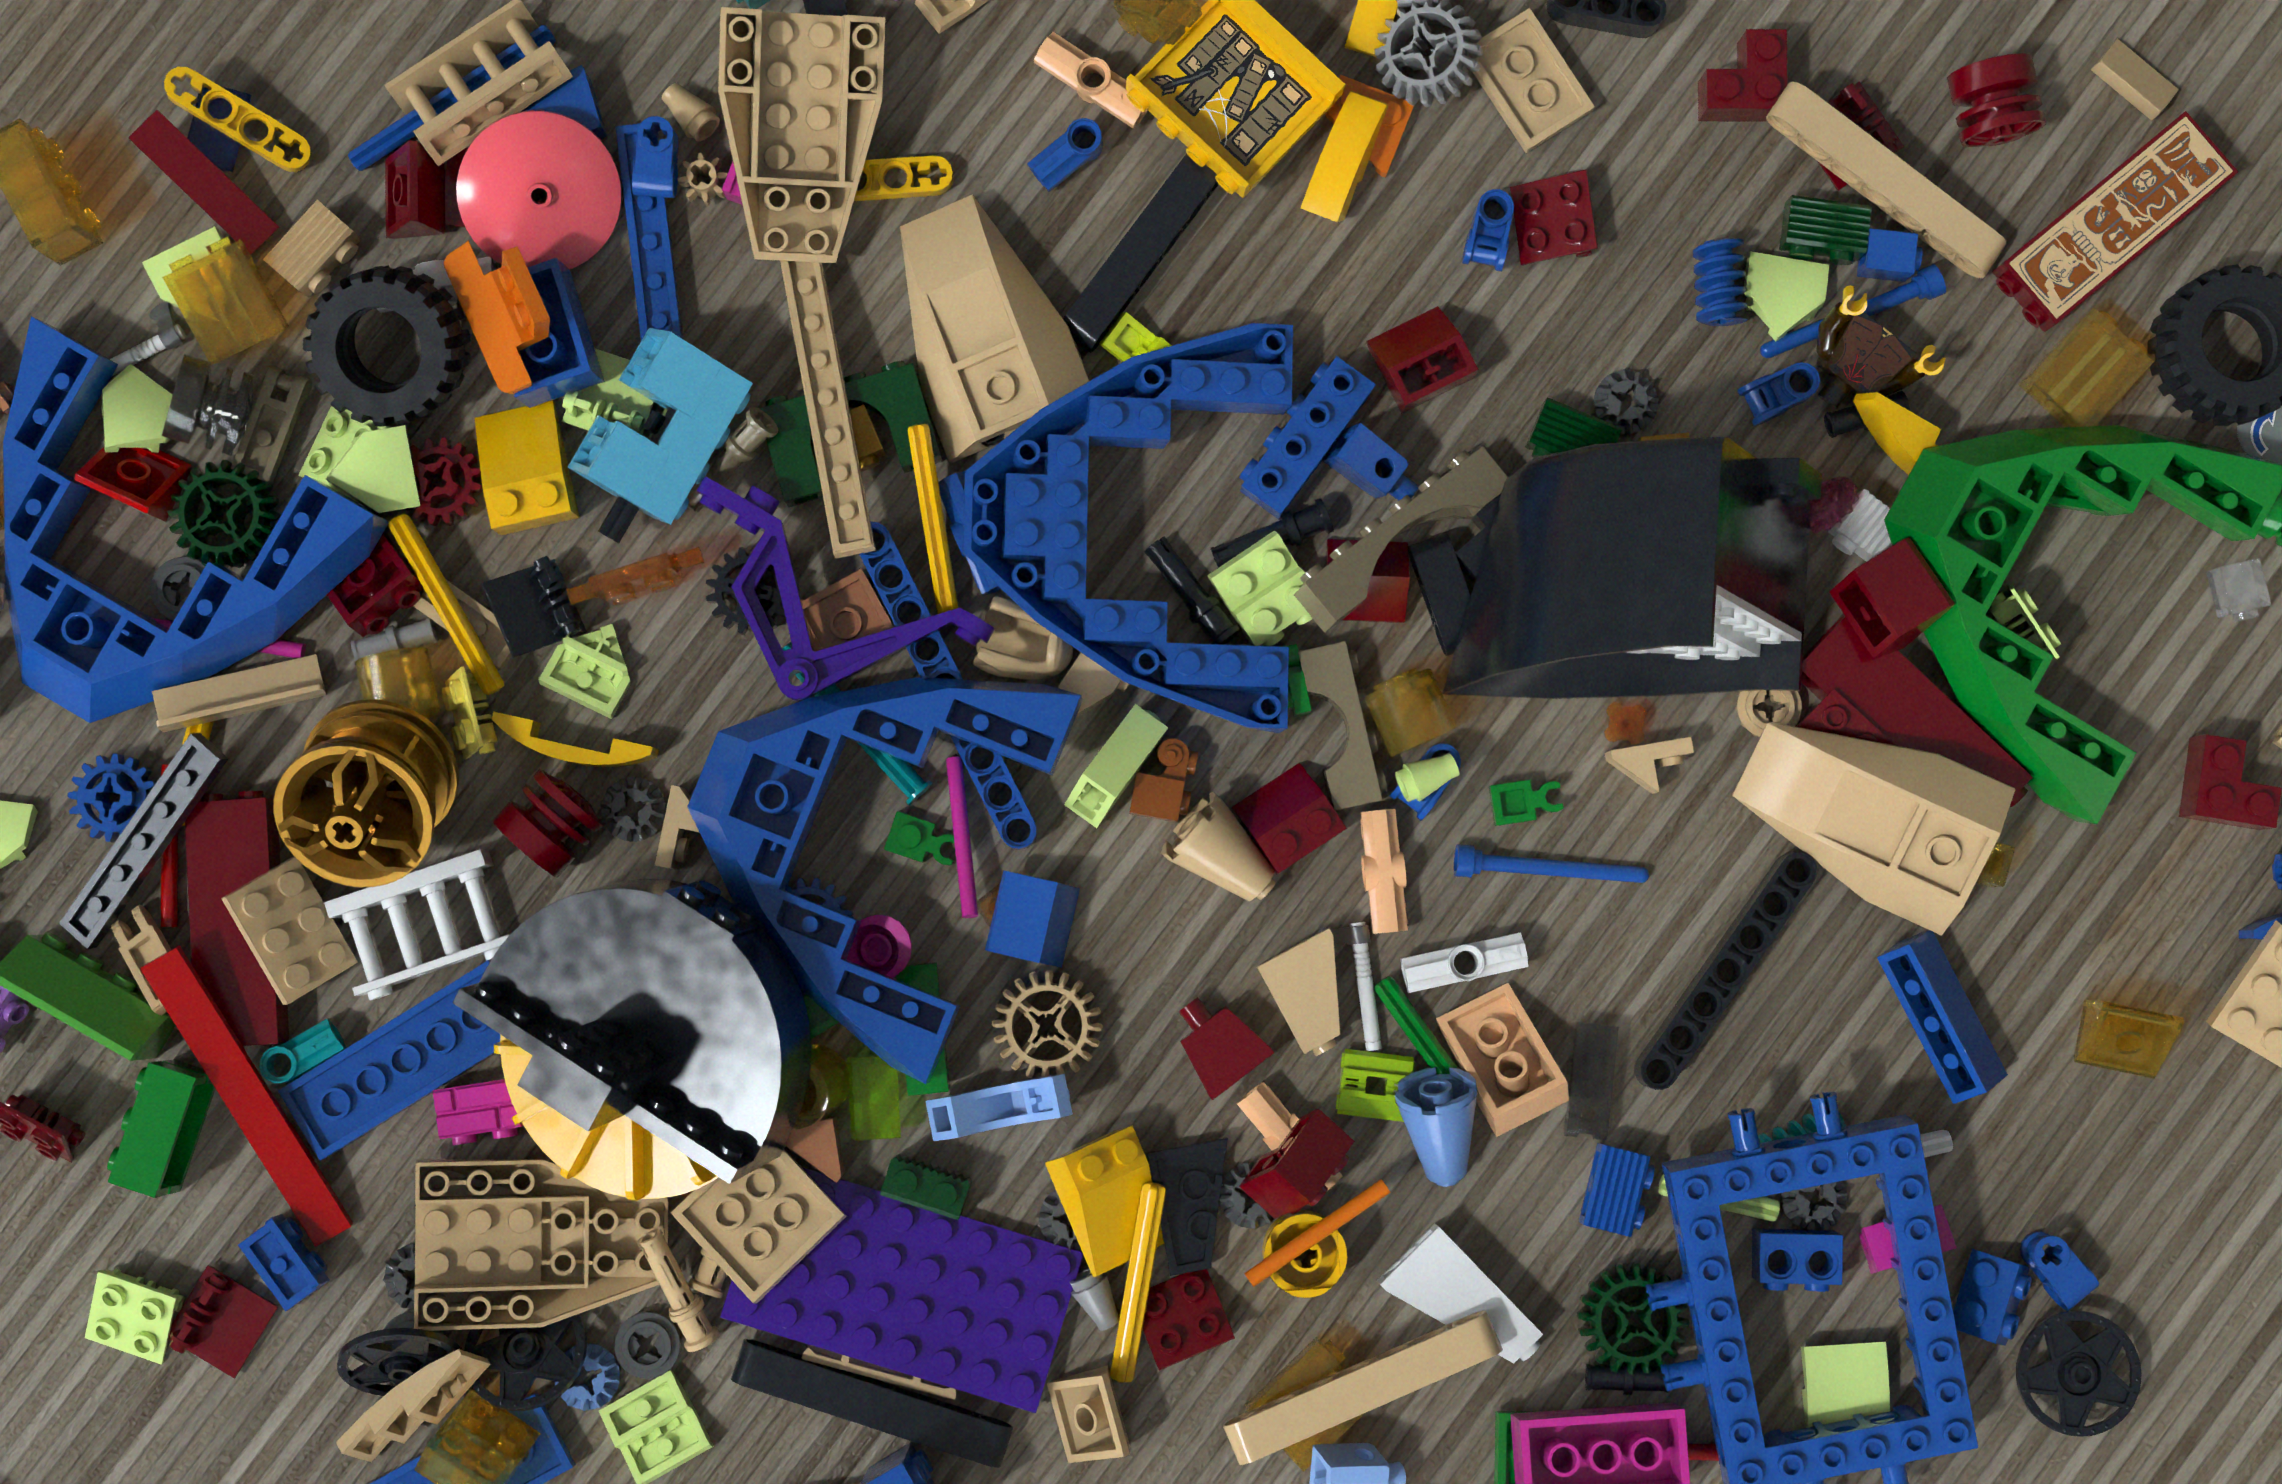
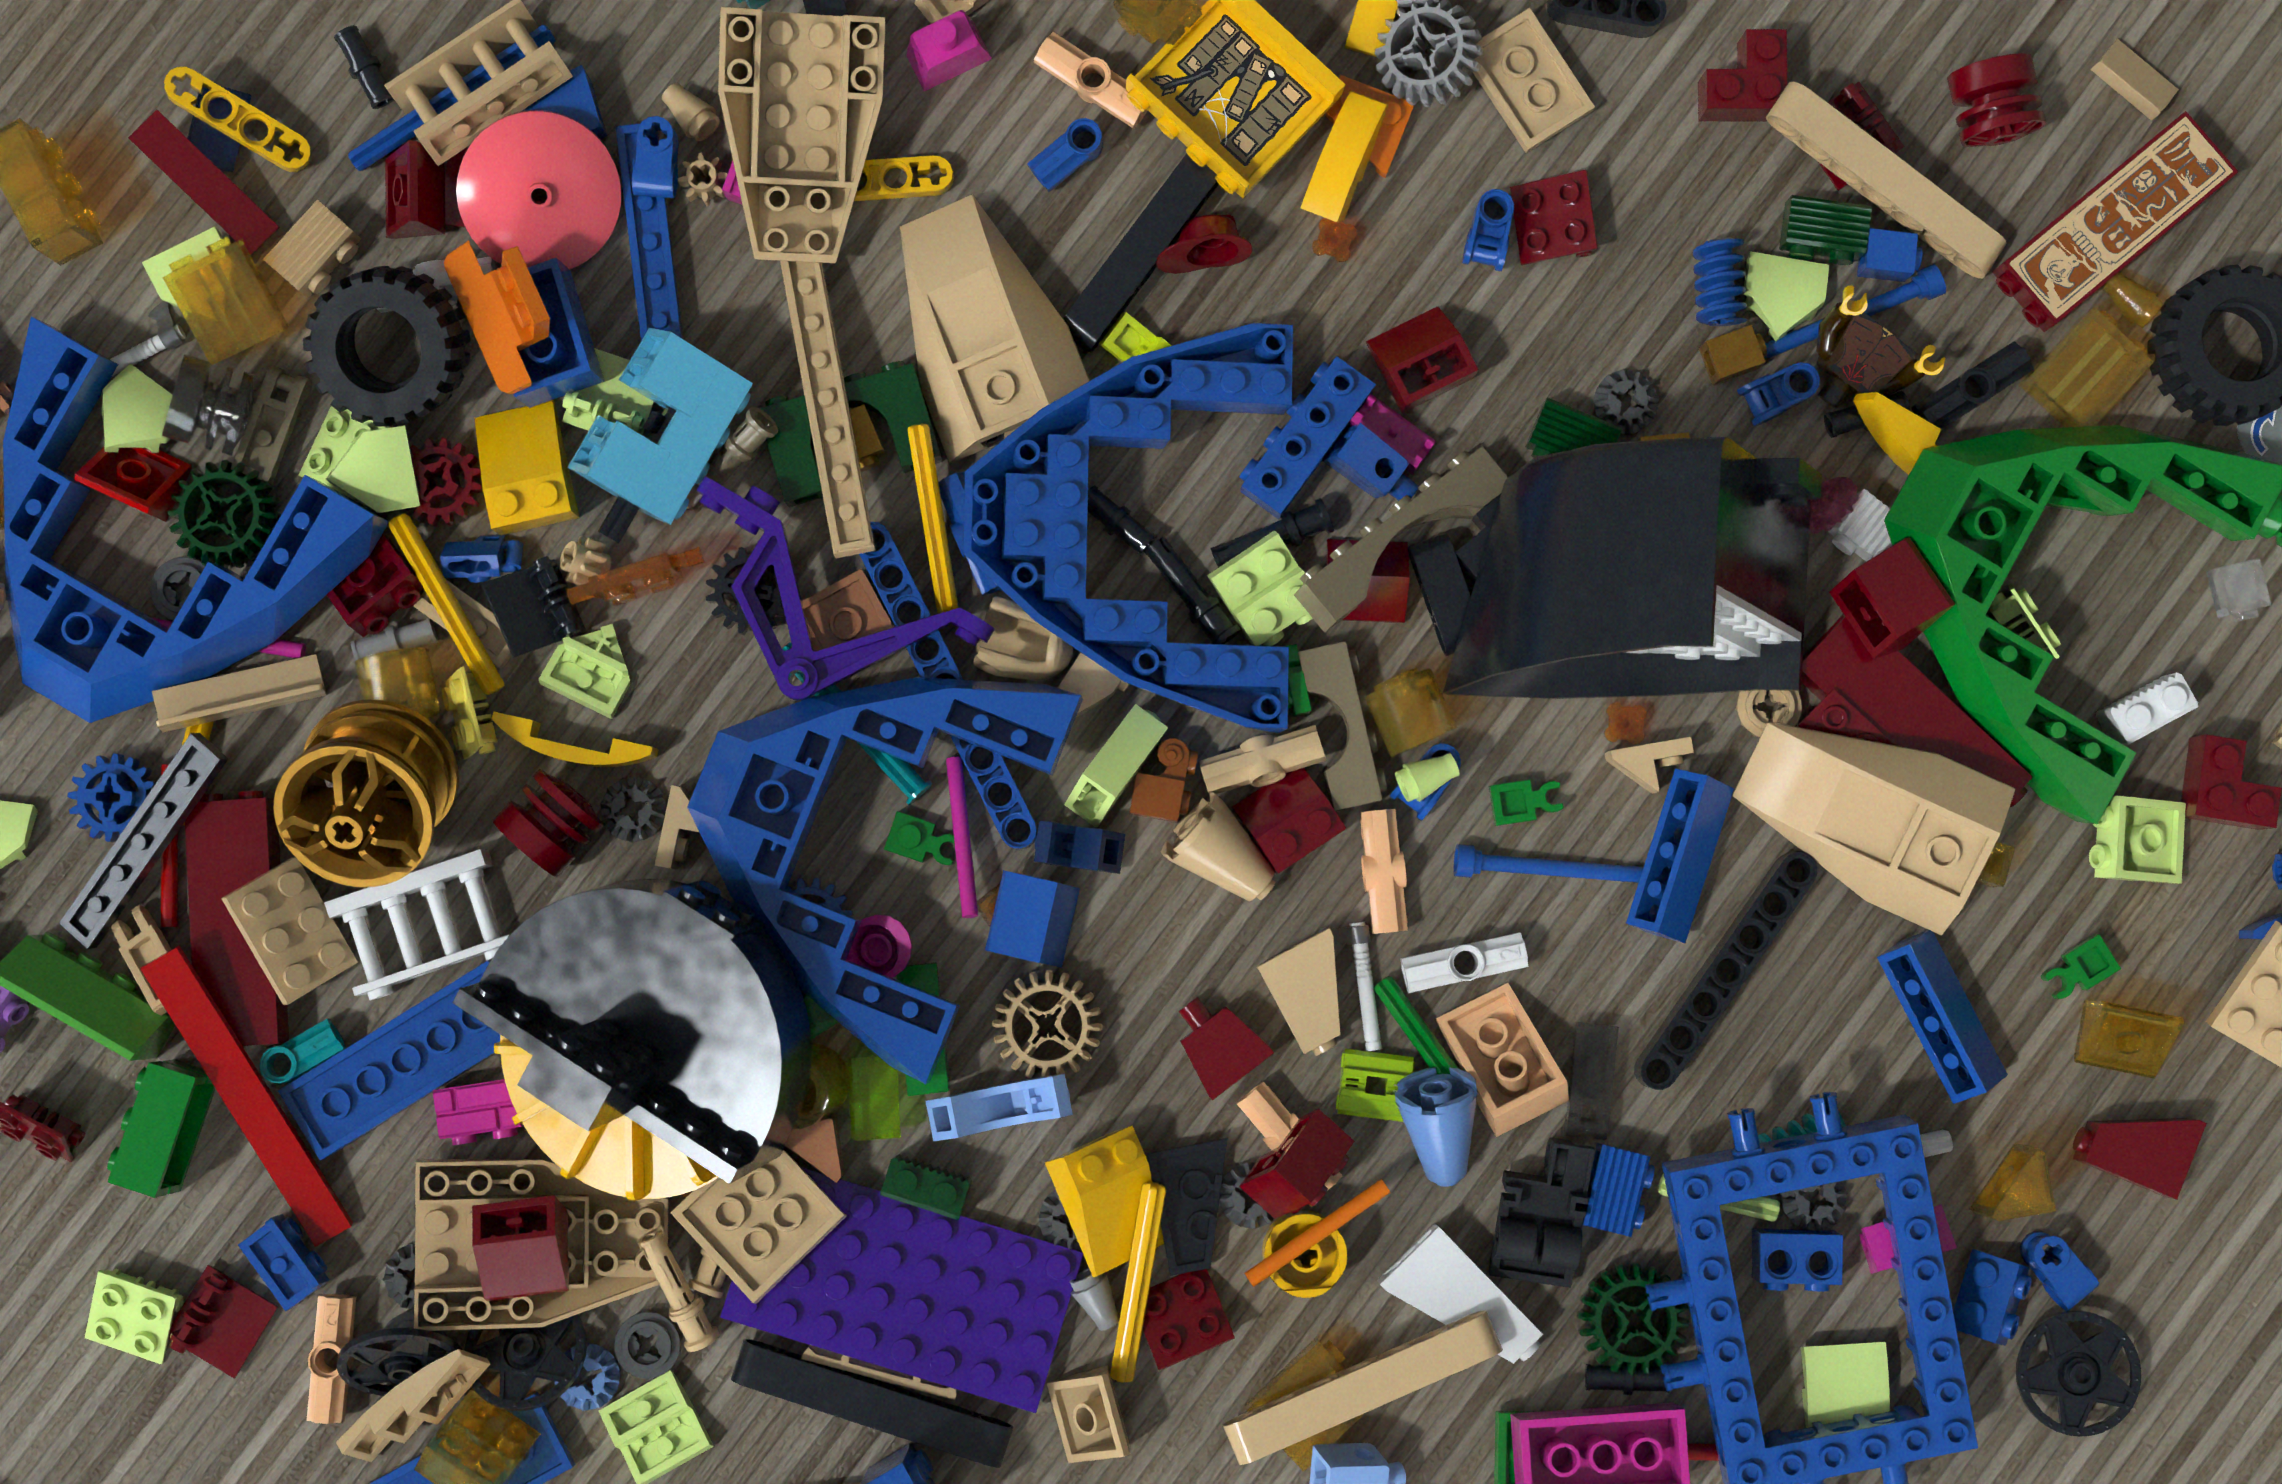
none -> light nougat piece [307,1294,357,1424]
none -> black pin [334,25,394,109]
none -> blue piece [440,535,523,583]
none -> dark red slope [472,1195,569,1301]
none -> tan gear [560,536,611,588]
none -> dark pink torso [906,10,992,92]
none -> dark blue brick [1034,821,1125,874]
none -> black pin [1088,485,1157,556]
none -> dark red piece [1156,214,1253,274]
none -> tan piece [1199,725,1326,796]
none -> clear orange plate [1312,218,1357,262]
none -> dark pink hinge [1348,394,1437,475]
none -> black plate [1488,1137,1595,1288]
none -> blue brick [1626,768,1734,943]
none -> pearl gold brick [1699,325,1767,386]
none -> black piece [1911,341,2034,430]
none -> clear yellow slope [1969,1143,2056,1221]
none -> green plate [2040,934,2121,999]
none -> dark red slope [2073,1118,2207,1200]
none -> yellowish green plate [2089,796,2186,884]
none -> white brick [2095,673,2198,746]
none -> clear yellow cone [2102,271,2165,329]

